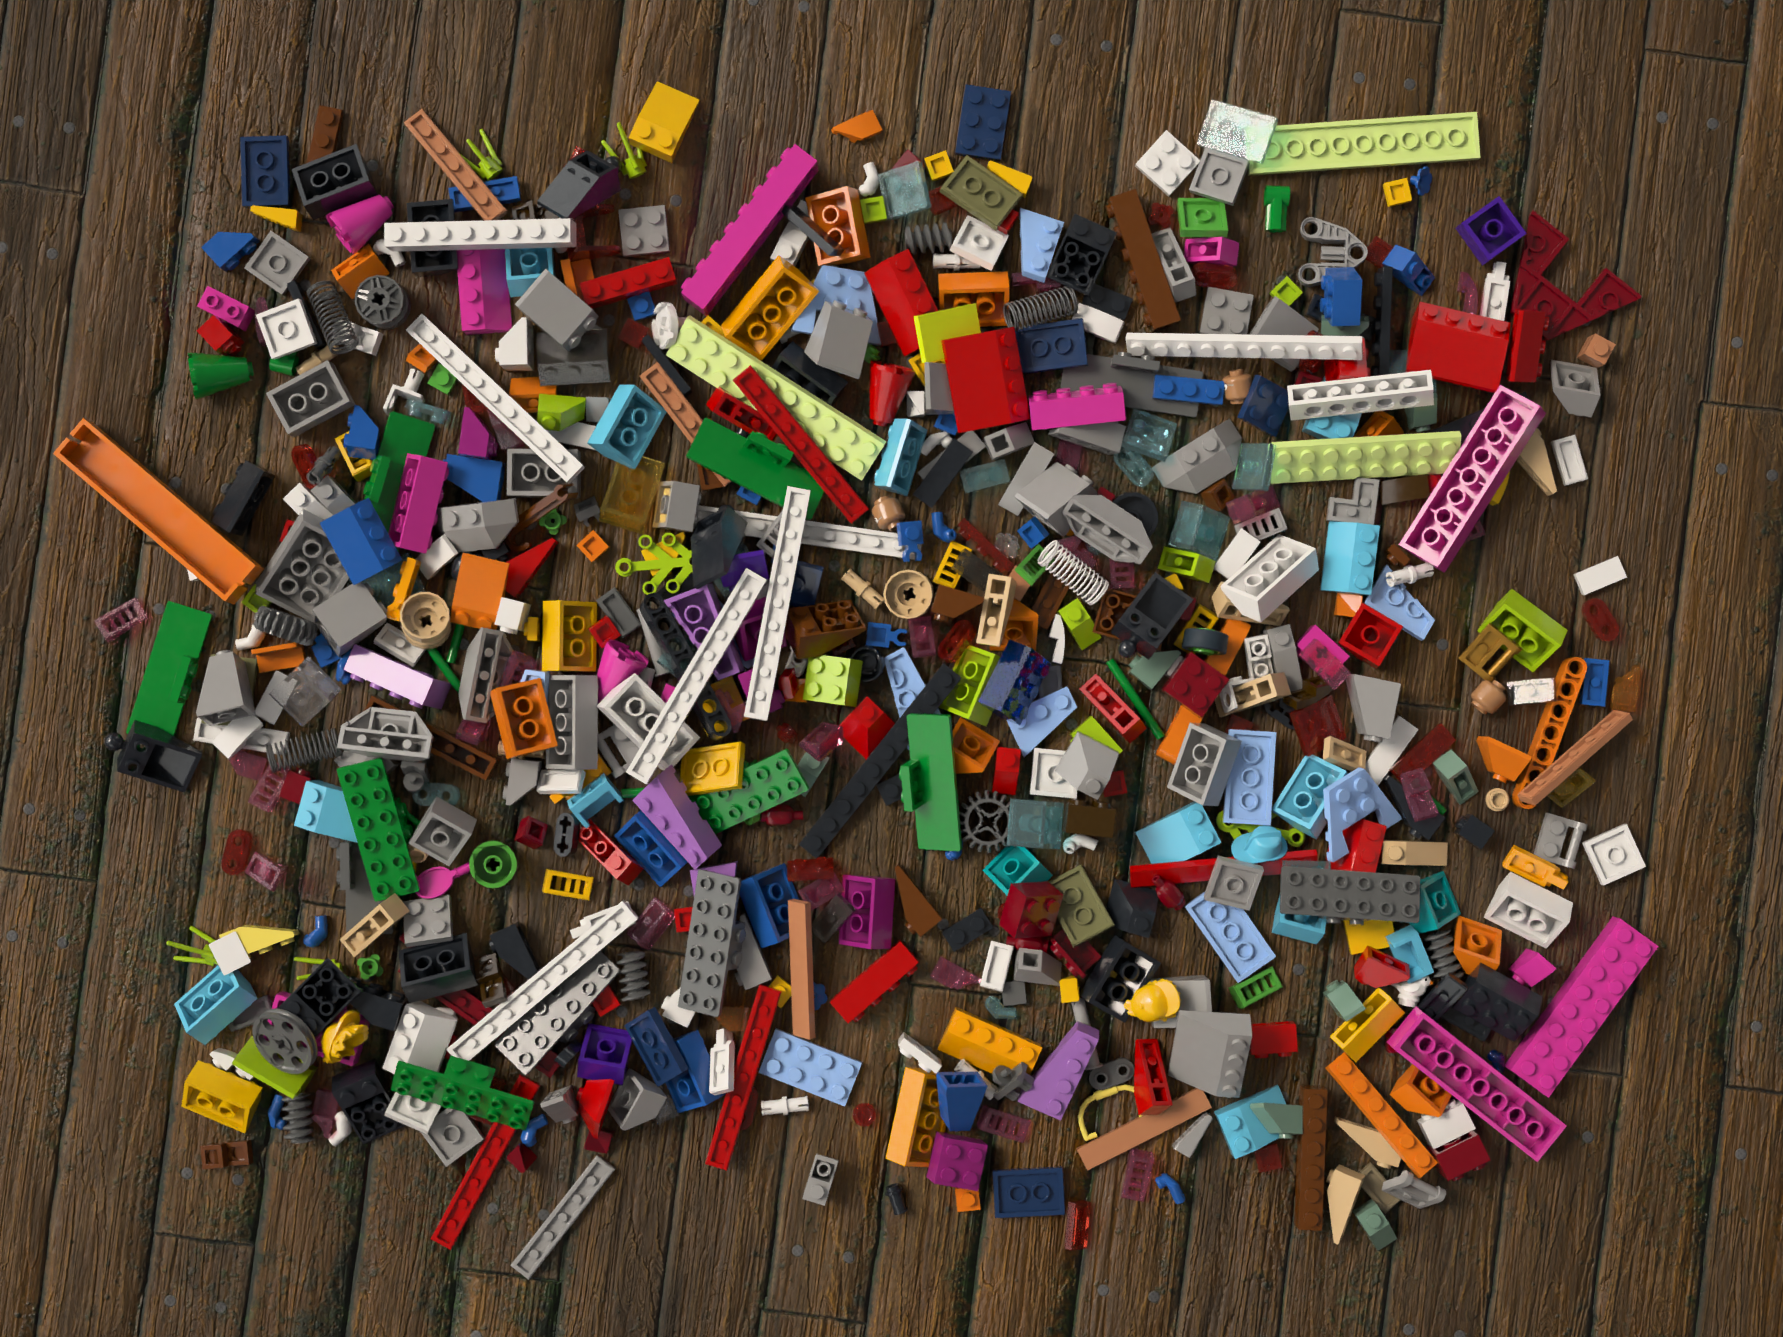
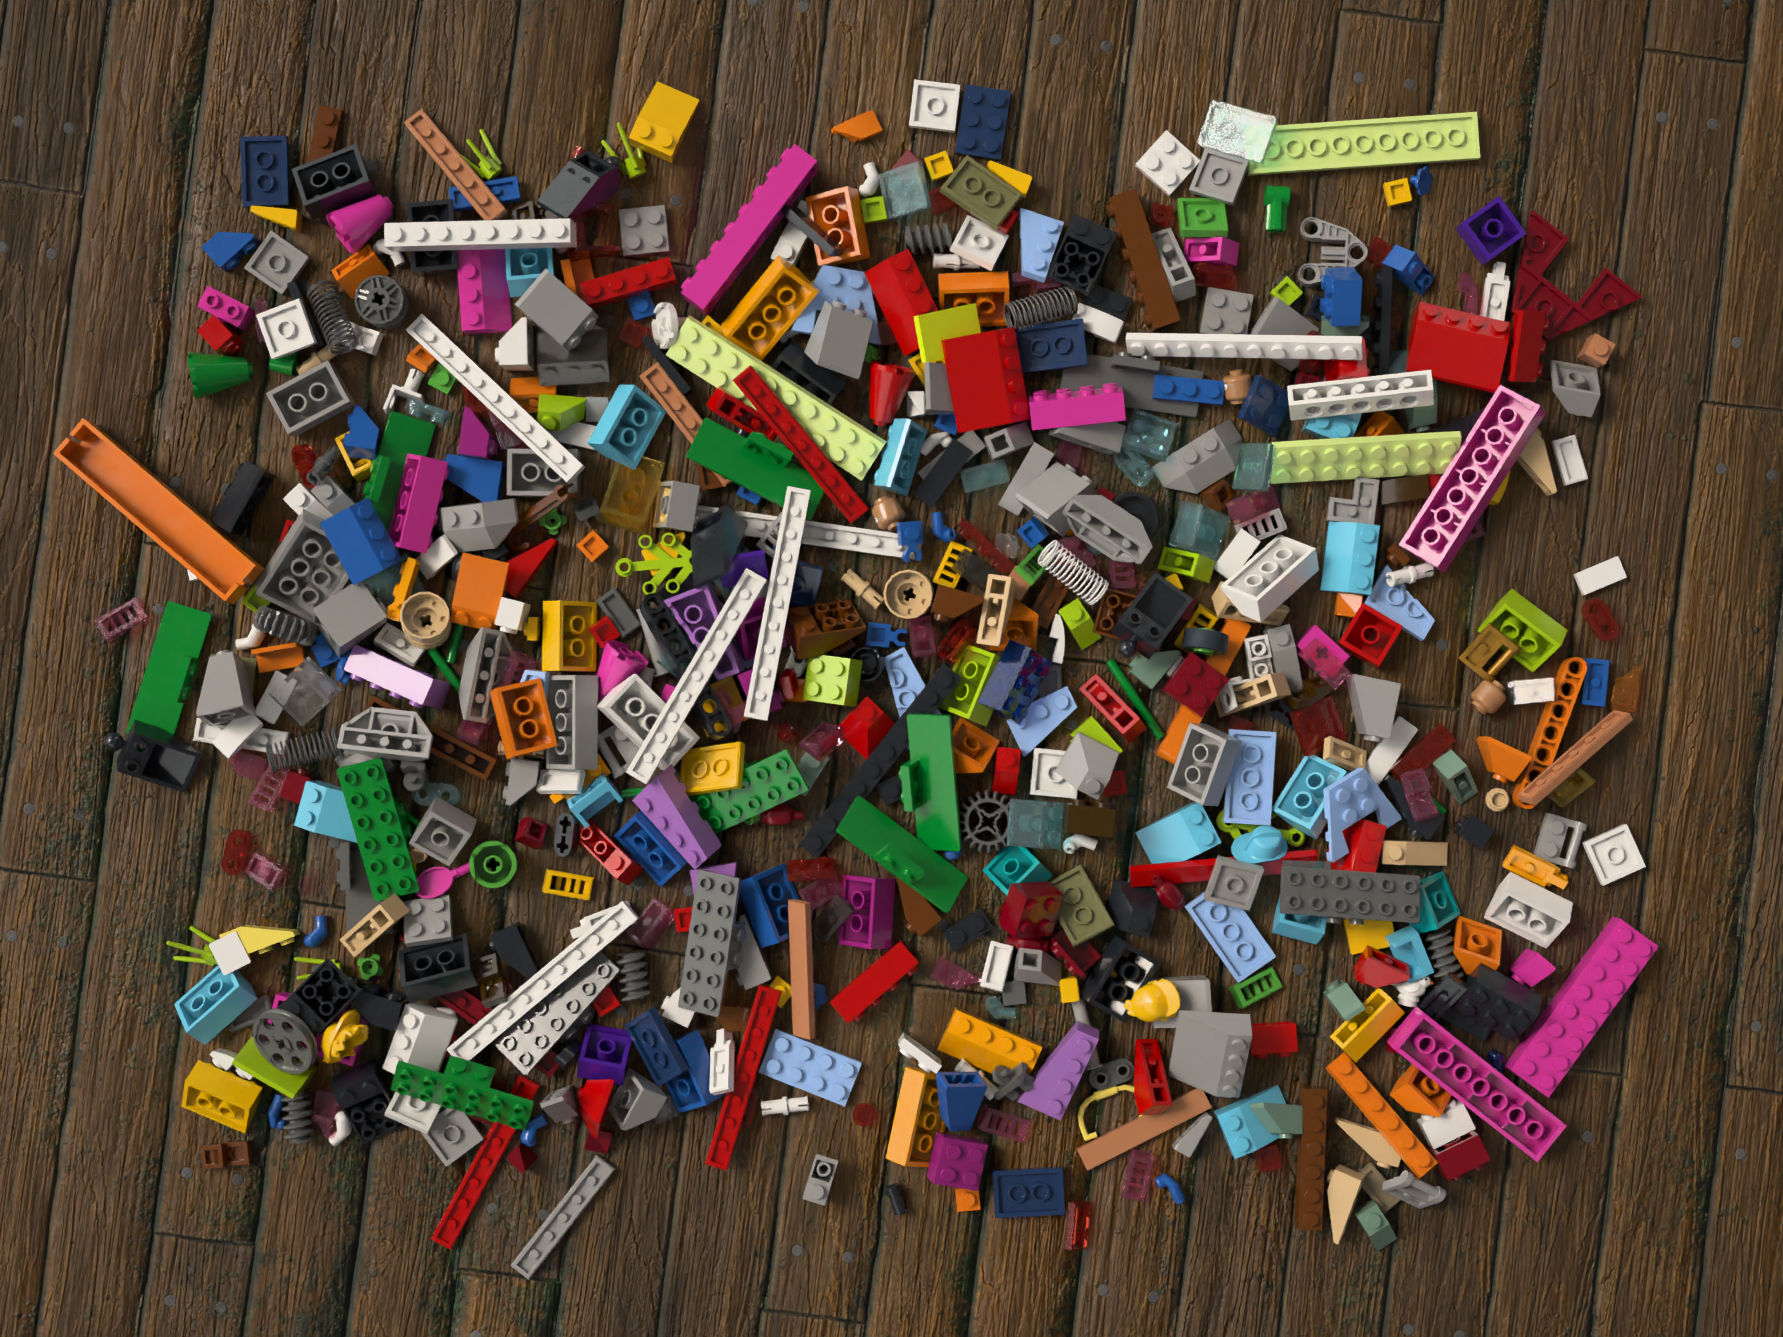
none -> green bracket [836,796,968,913]
none -> white plate [909,79,960,133]

